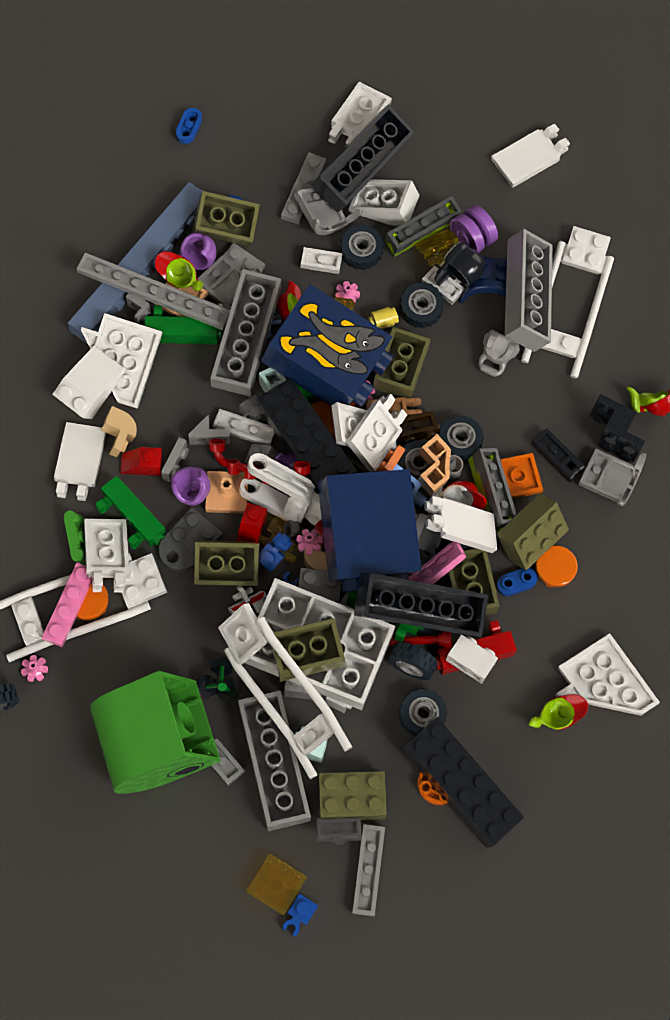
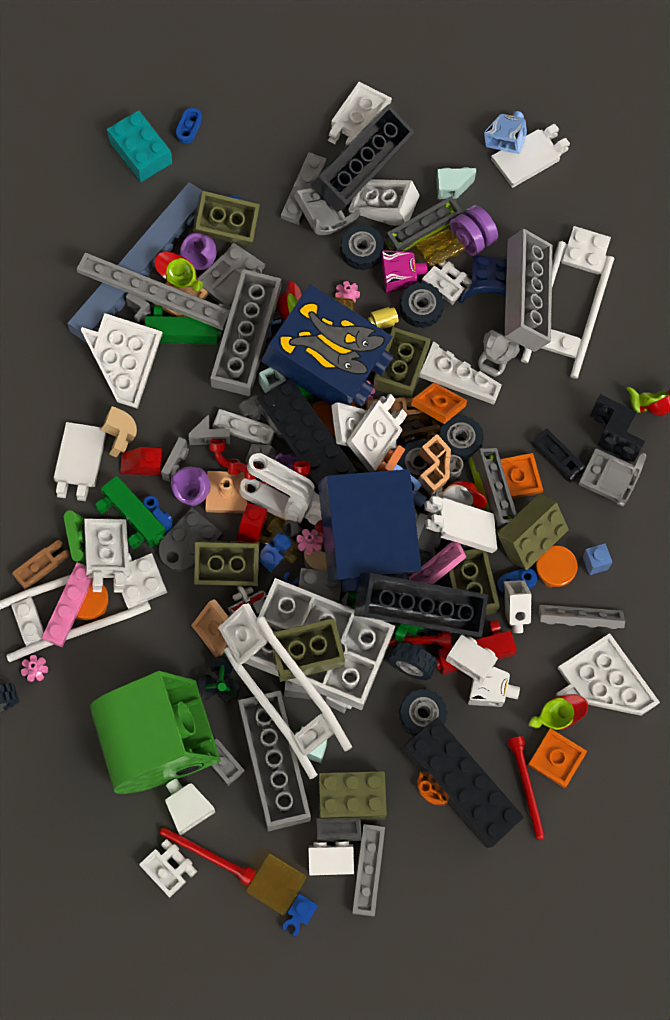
white slope [52,346,126,419] -> none
white plate [301,247,342,274] -> none
black piece [434,242,485,286] -> none
none -> medium nougat hinge [12,540,71,590]
none -> teal brick [107,110,172,182]
none -> white plate [139,839,197,898]
none -> blue plate [142,496,173,534]
none -> red piece [159,827,257,887]
none -> white torso [165,778,215,835]
none -> light nougat tile [191,599,232,658]
none -> white brick [309,841,354,875]
none -> dark pink torso [381,251,427,293]
none -> orange plate [411,382,467,424]
none -> white wing [419,341,502,405]
none -> light aqua slope [436,167,476,199]
none -> white torso [468,667,520,707]
none -> light blue torso [484,111,527,154]
none -> white torso [504,580,531,633]
none -> red piece [507,736,544,840]
none -> orange plate [528,728,587,789]
none -> light grey plate [539,605,625,629]
none -> medium blue brick [582,544,613,575]

